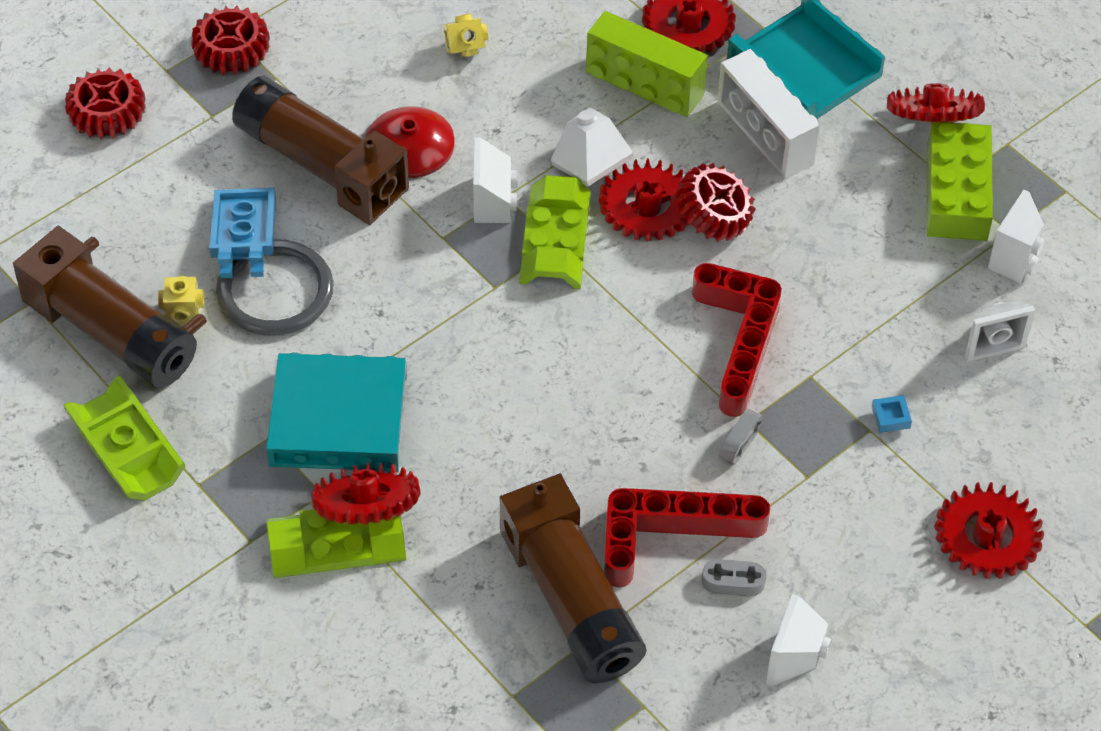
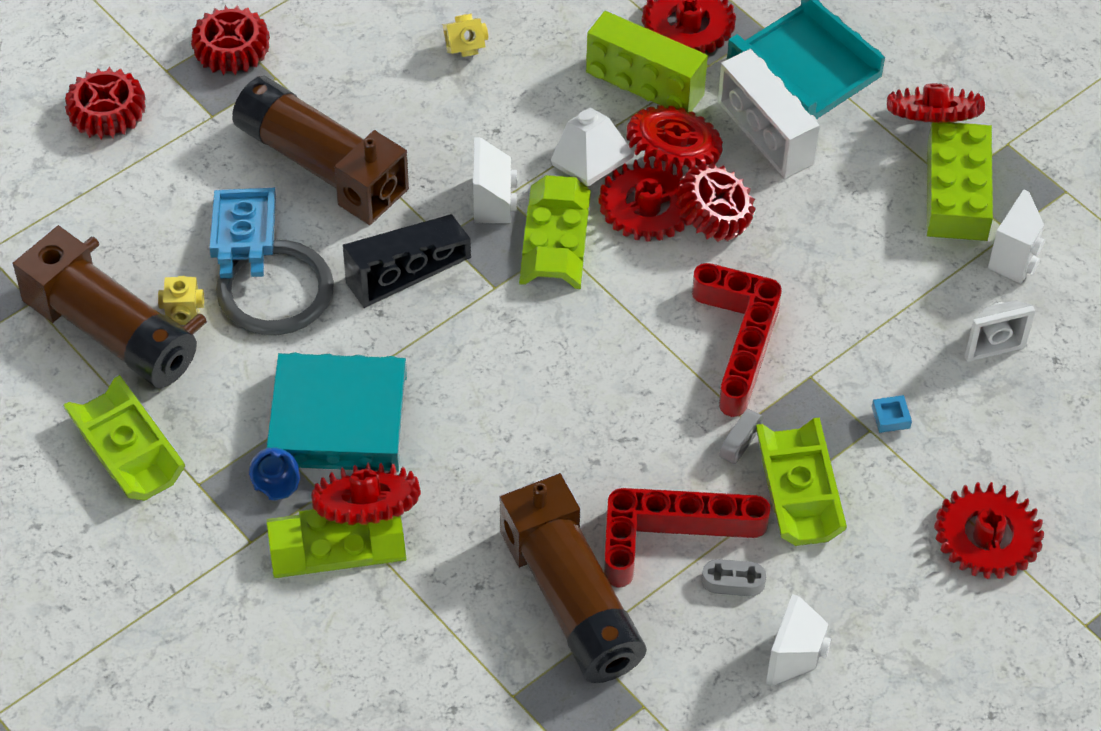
red dish [366,106,455,178] -> none
none -> blue hair [248,447,300,501]
none -> black wedge [343,214,471,308]
none -> red gear [626,105,723,175]
none -> lime piece [756,417,847,546]

